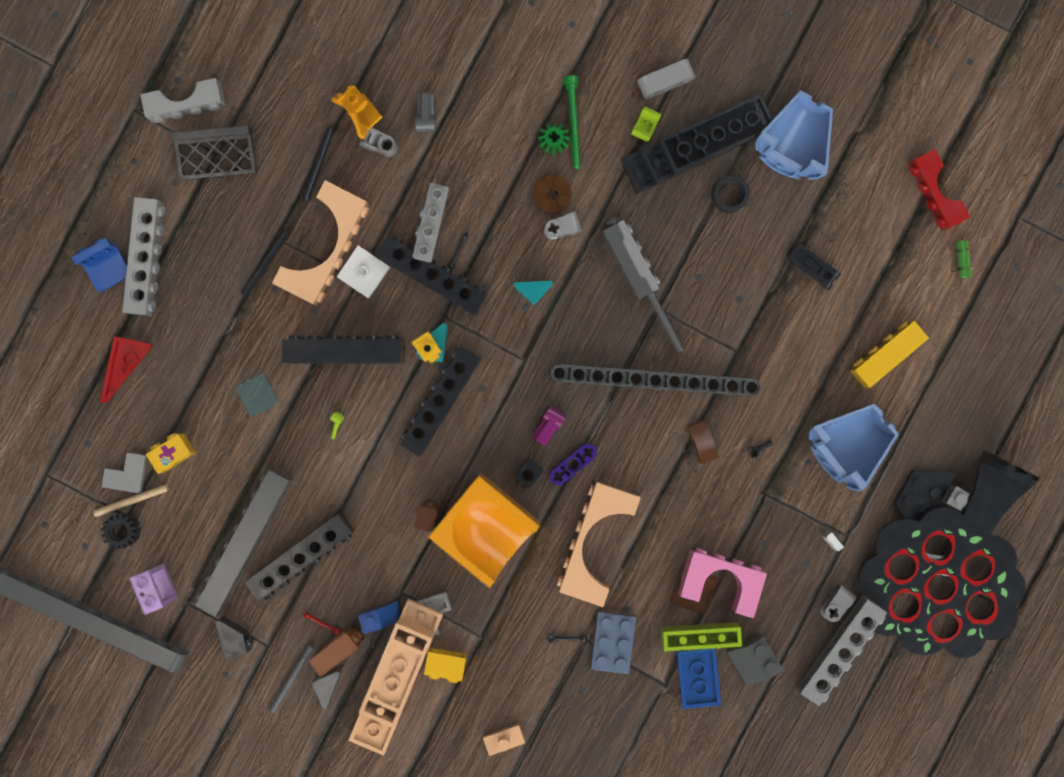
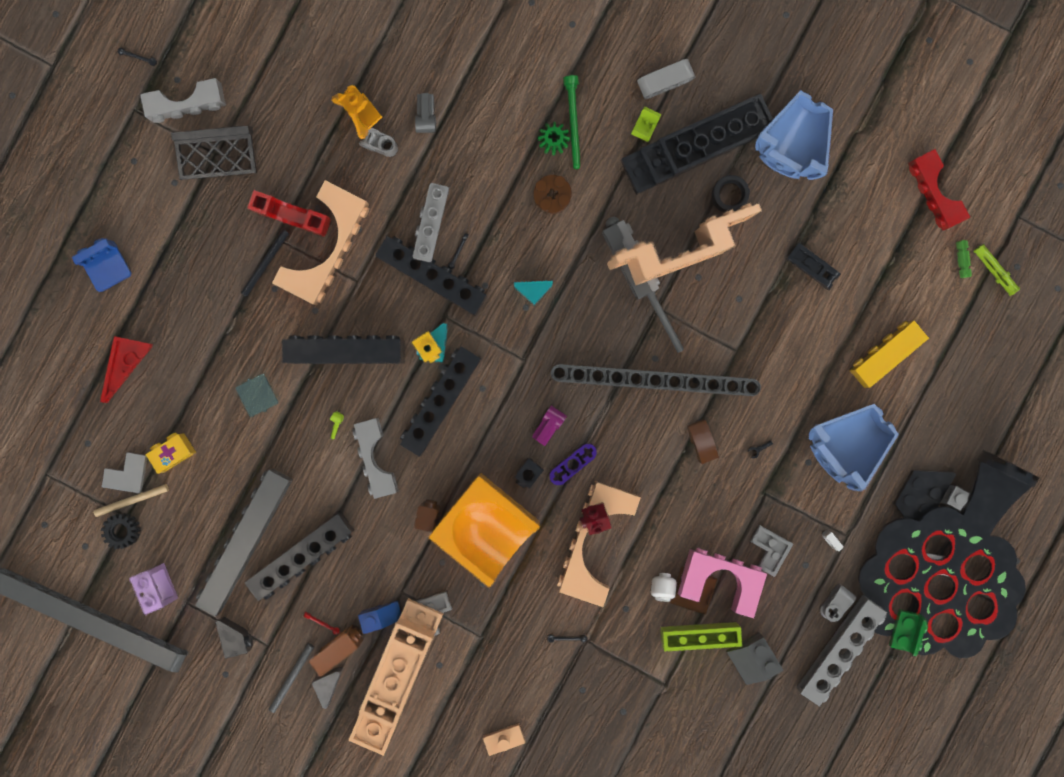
light grey brick [122,197,166,316] -> none
black bar [301,127,334,202] -> none
white plate [337,246,391,299] -> none
yellow brick [424,647,467,683] -> none
light grey piece [544,212,582,240] -> none
sand blue plate [591,611,636,674] -> none
blue plate [676,648,721,709] -> none
none -> black hinge [117,47,157,66]
none -> red arch [247,190,331,237]
none -> light grey arch [352,418,399,499]
none -> dark red brick [580,502,612,535]
none -> light nougat bracket [607,203,761,285]
none -> white head [651,573,677,602]
none -> light grey tile [750,525,793,577]
none -> green bracket [889,609,928,657]
none -> lime pin [973,244,1020,296]

